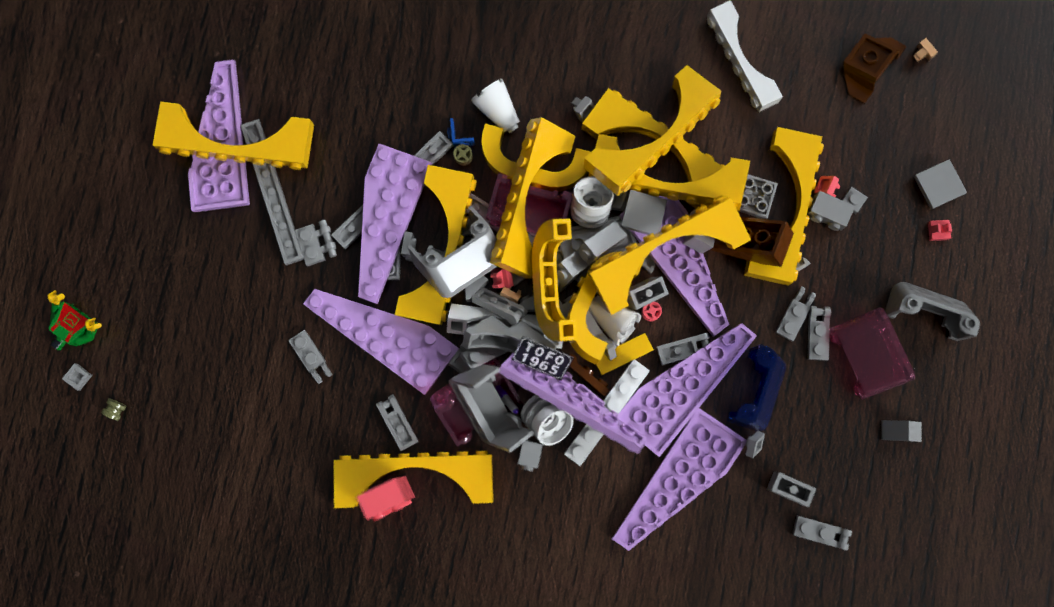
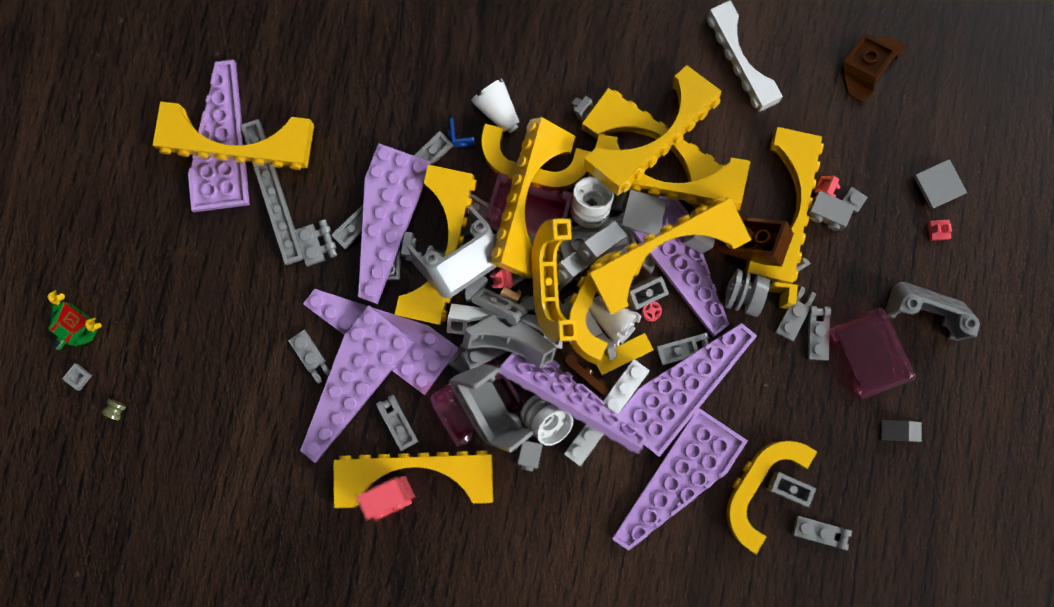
olive wheel [453,144,473,166] -> none
piece [495,385,519,414] -> none
black sticker [511,336,574,380] -> none
clear blue windscreen [727,344,786,431] -> none
light grey tile [737,174,778,219] -> none
light grey plate [745,431,765,458] -> none
light nougat tile [913,38,938,62] -> none
none -> lavender wing [300,306,414,463]
none -> light grey wheel [724,269,770,317]
none -> yellow arch [726,441,817,554]
none -> yellow panel [768,282,798,309]

